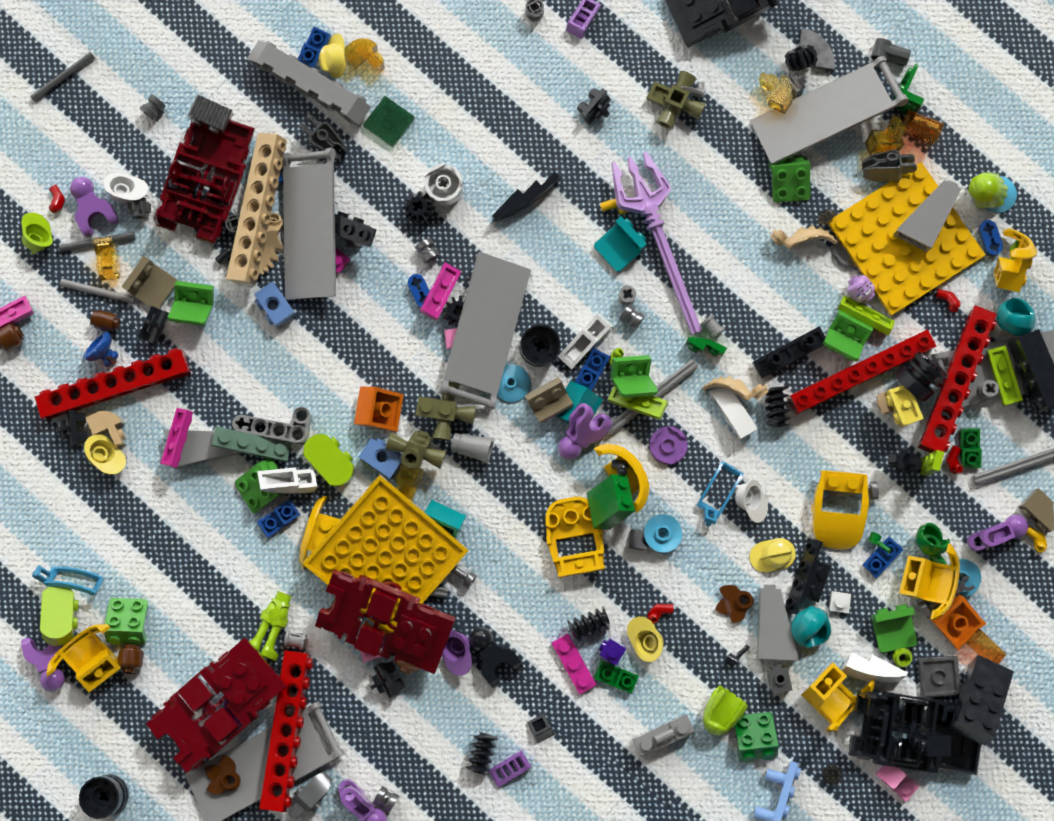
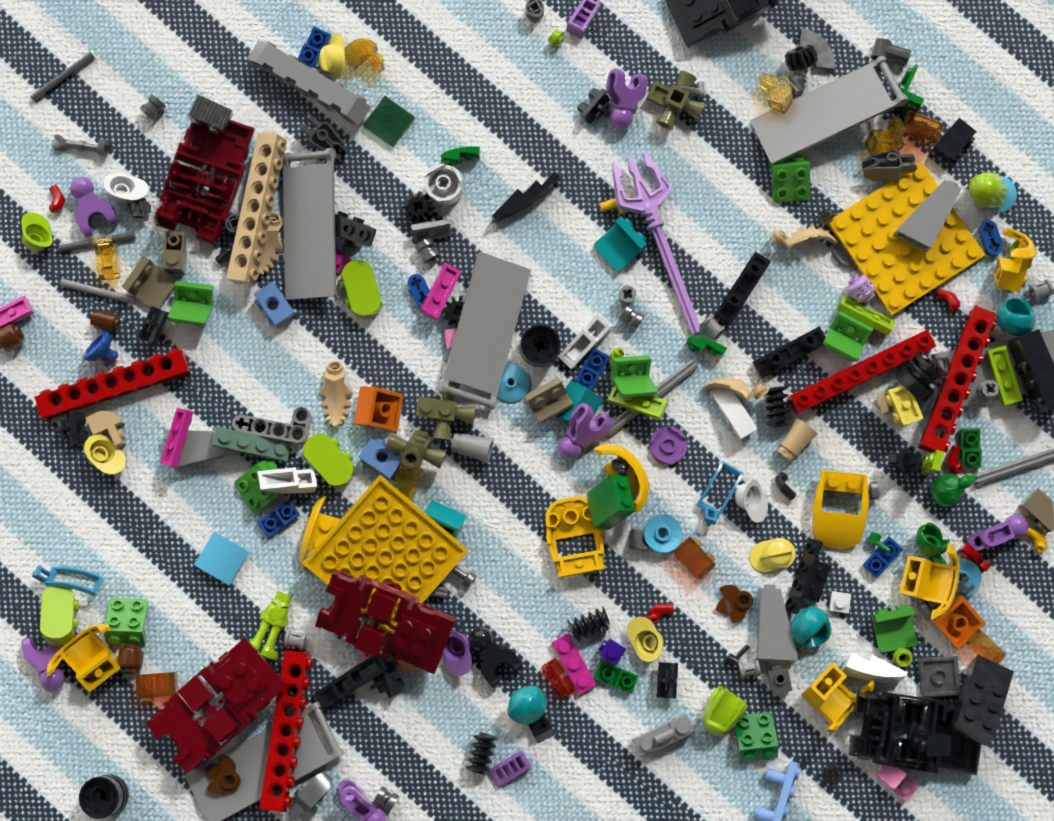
none -> flat silver piece [52,134,110,158]
none -> clear orange brick [135,672,179,702]
none -> dark tan slope [162,231,187,274]
none -> medium azure slope [194,532,249,585]
none -> black slope [314,655,388,710]
none -> tan plant [319,361,353,428]
none -> lime brick [340,260,383,319]
none -> light grey plate [411,216,452,243]
none -> green slope [441,146,481,166]
none -> teal piece [507,685,548,725]
none -> clear red hinge [541,658,575,700]
none -> lime plate [548,29,565,47]
none -> medium lavender piece [606,68,647,130]
none -> black hips [656,662,678,699]
none -> clear orange brick [672,536,716,581]
none -> black plate [714,251,771,325]
none -> light grey bush [738,659,761,680]
none -> black arm [775,472,796,501]
none -> tan plant [776,418,818,462]
none -> green hair [929,474,978,507]
none -> black brick [932,117,977,164]
none -> red plate [957,543,991,573]
none -> light grey bush [1029,279,1054,301]

